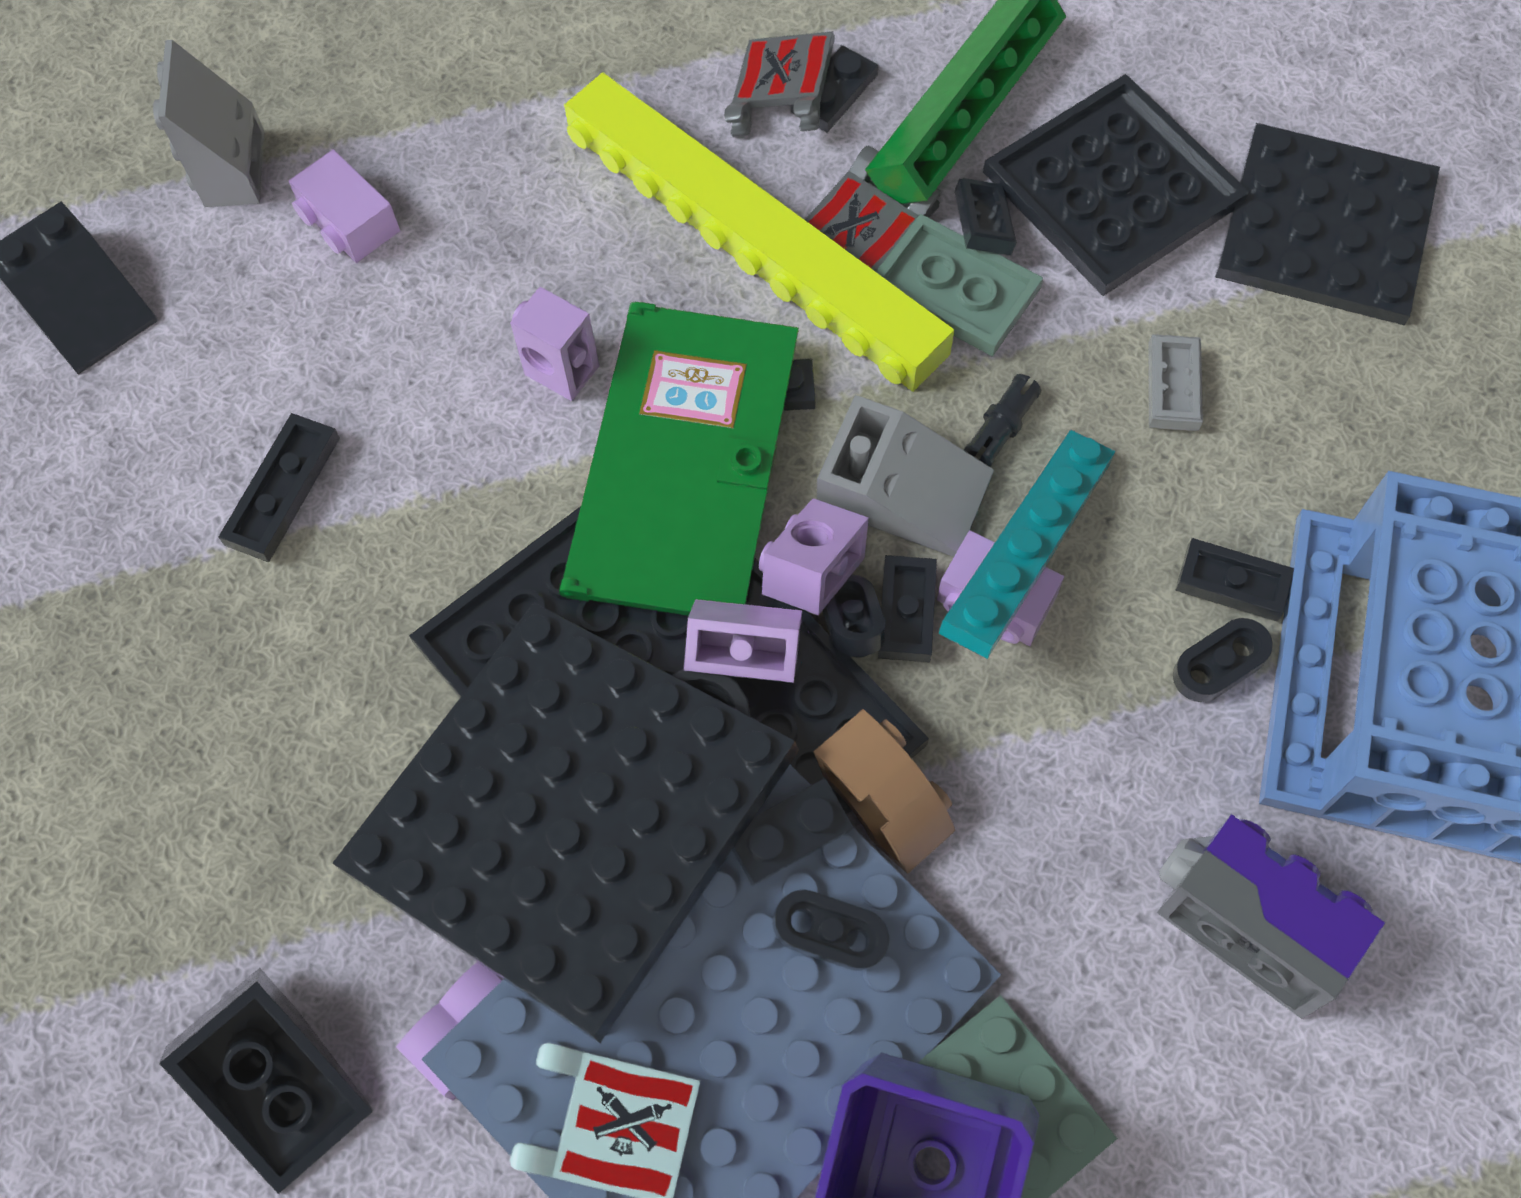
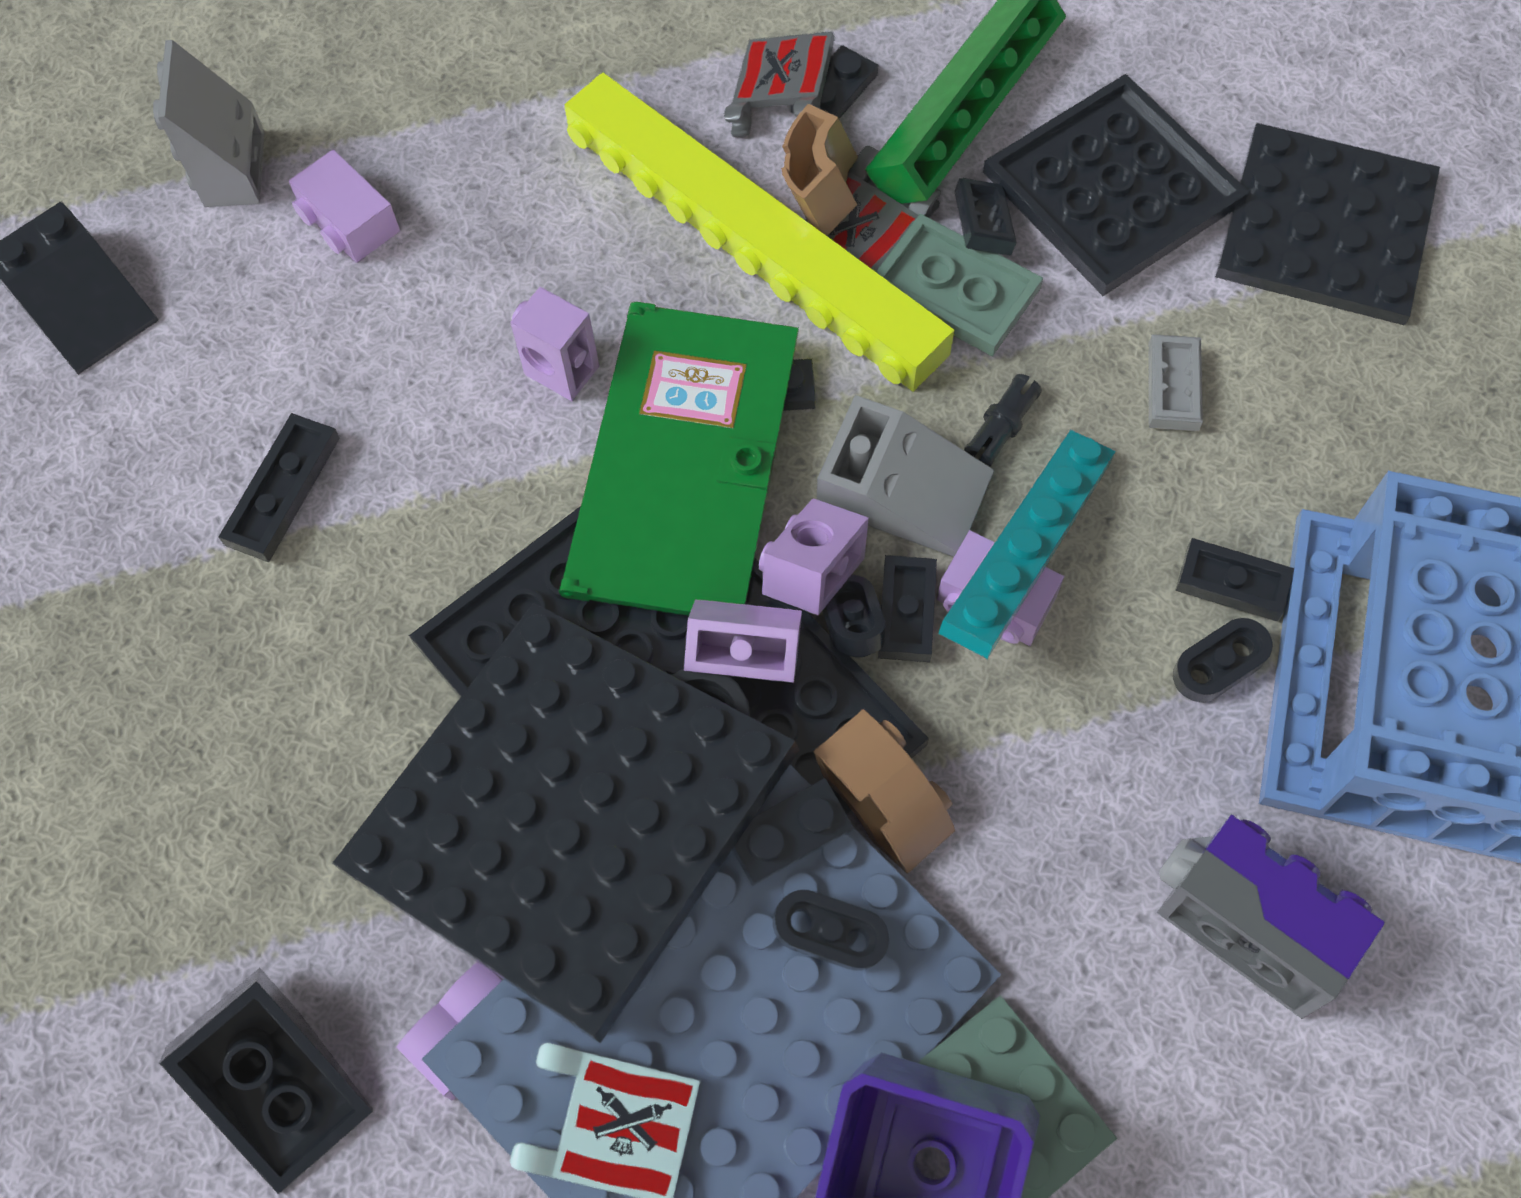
none -> medium nougat brick [781,104,858,236]

